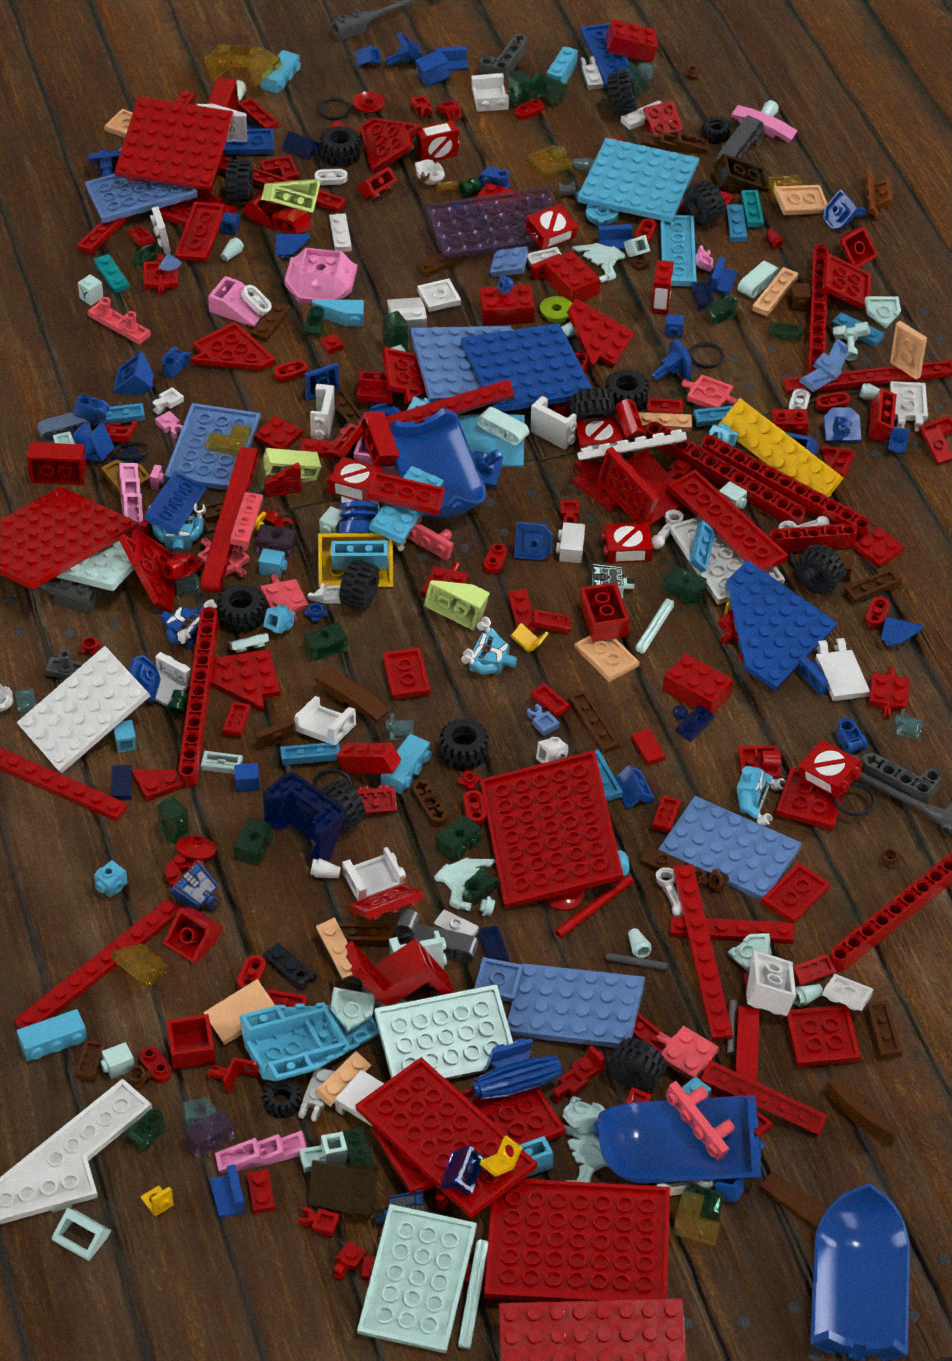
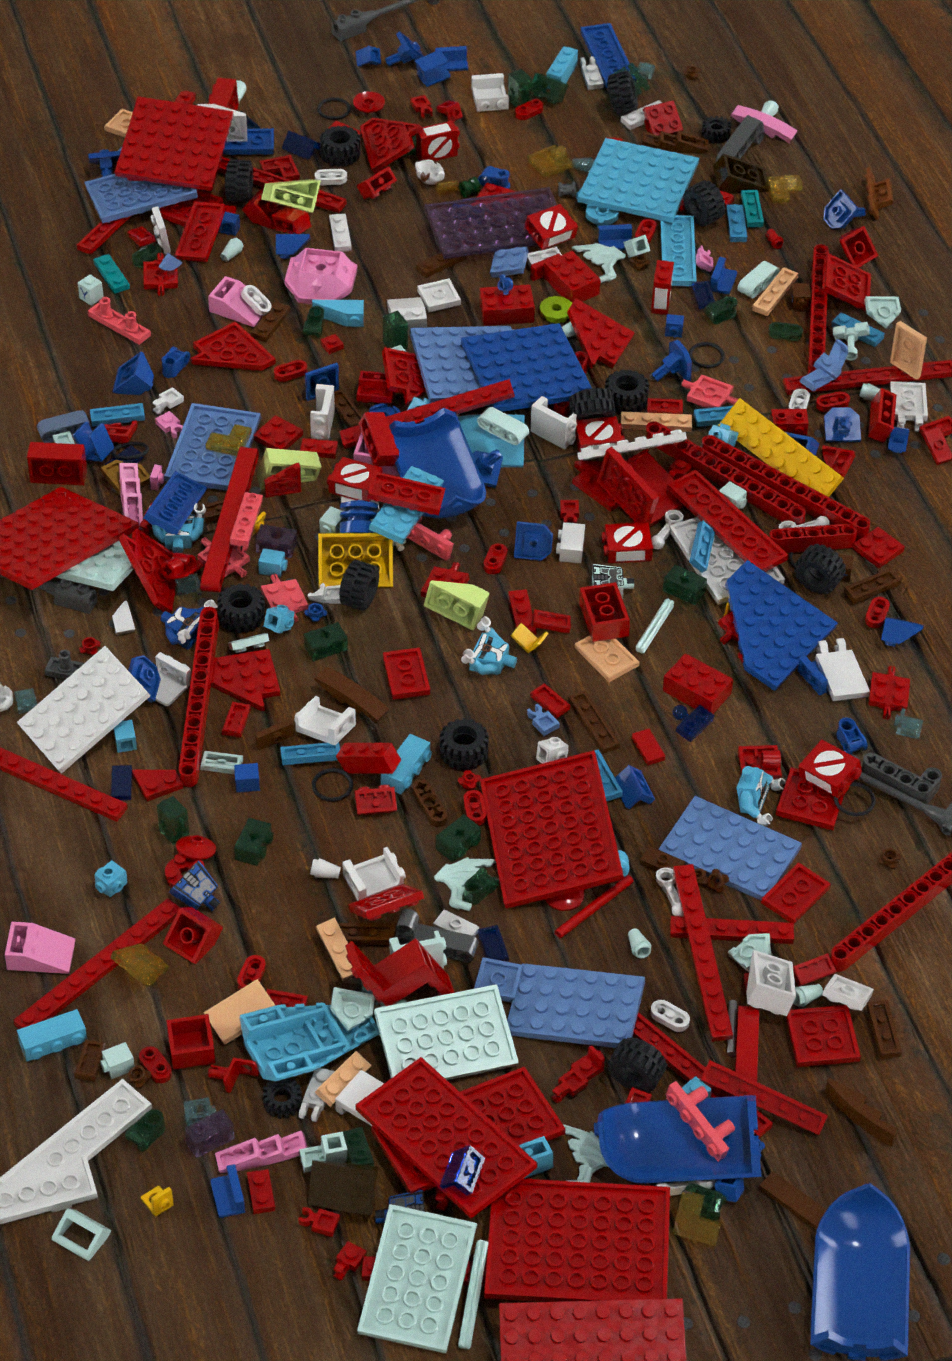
blue piece [73,394,110,423] -> none
dark green wheel [166,690,189,716] -> none
clear yellow windscreen [202,43,282,86] -> none
red plate [238,98,279,129] -> none
medium azure brick [260,50,301,94] -> none
red plate [262,509,294,533] -> none
clear blue windscreen [263,772,345,861] -> none
black plate [263,943,317,991] -> none
black tyre [313,779,366,834] -> none
red plate [327,423,364,458] -> none
medium azure brick [331,540,389,569] -> none
clear light blue bracket [386,713,414,740] -> none
blue plate [472,1038,562,1099] -> none
dark grey beam [479,34,527,80] -> none
light aqua plate [479,896,495,917] -> none
yellow bracket [480,1136,522,1177] -> none
light aqua plate [563,1096,605,1134] -> none
red brick [606,19,658,63] -> none
dark grey bar [606,953,668,971] -> none
red brick [615,398,647,441] -> none
red plate [651,795,681,833] -> none
coral plate [656,1025,719,1079] -> none
light nougat tile [773,185,828,215] -> none
none -> bright pink slope [5,922,75,974]
none -> white slope [112,601,135,635]
none -> white plate [651,1000,690,1032]

